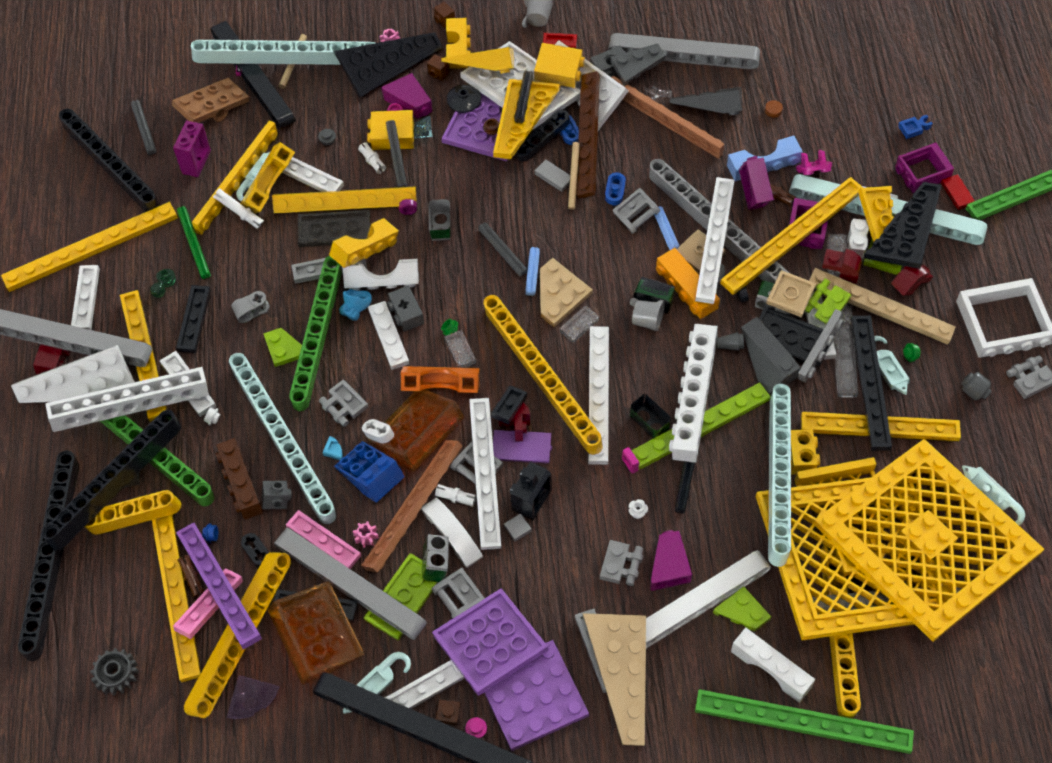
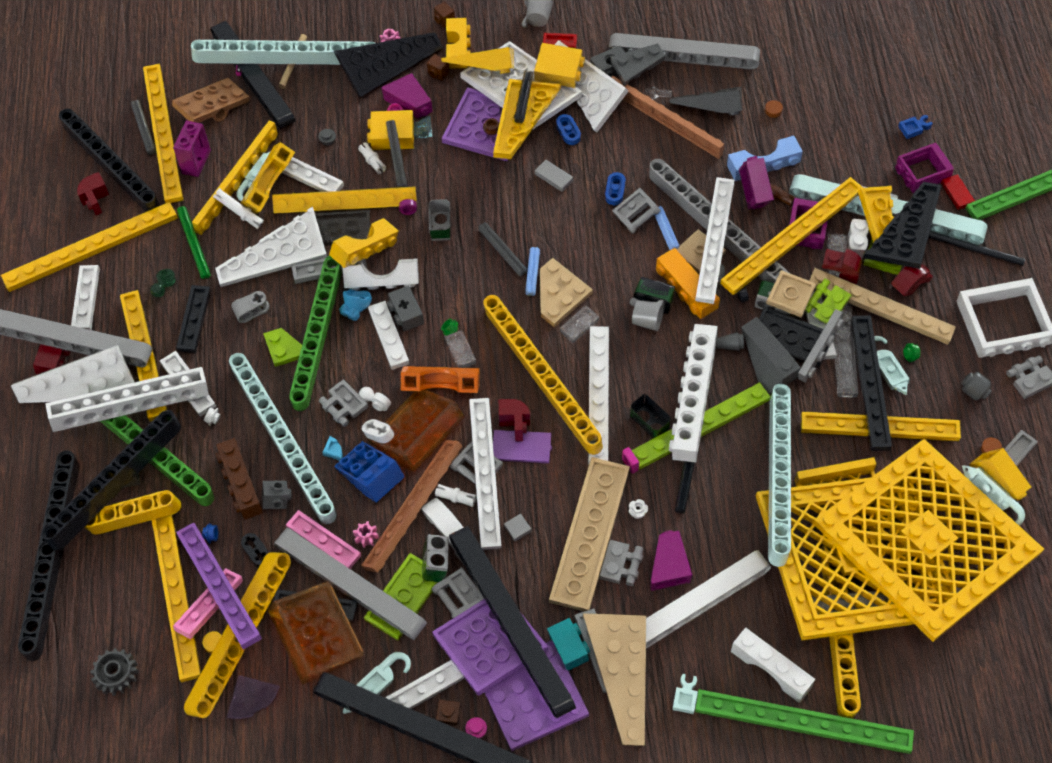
reddish brown pin [177,555,205,597] -> none
black dish [447,85,481,113] -> none
black plate [491,385,527,425] -> none
black hinge [509,461,552,521] -> none
black beam [515,110,570,162] -> none
tan bar [568,142,580,210] -> none
reddish brown plate [576,71,600,199] -> none
lime wing [713,586,771,632] -> none
yellow brick [791,429,820,474] -> none
dark pink plate [796,150,832,175] -> none
none -> dark red brick [77,172,109,216]
none -> yellow plate [143,64,184,203]
none -> yellow tile [202,631,222,654]
none -> white wing [215,206,327,287]
none -> white plate [359,387,391,411]
none -> black beam [449,526,576,719]
none -> teal brick [547,618,590,670]
none -> tan plate [549,457,630,612]
none -> light aqua plate [673,674,698,714]
none -> black piece [929,231,1025,266]
none -> yellow slope [969,448,1031,501]
none -> dark orange tile [981,437,1002,453]
none -> light grey tile [1005,430,1038,466]

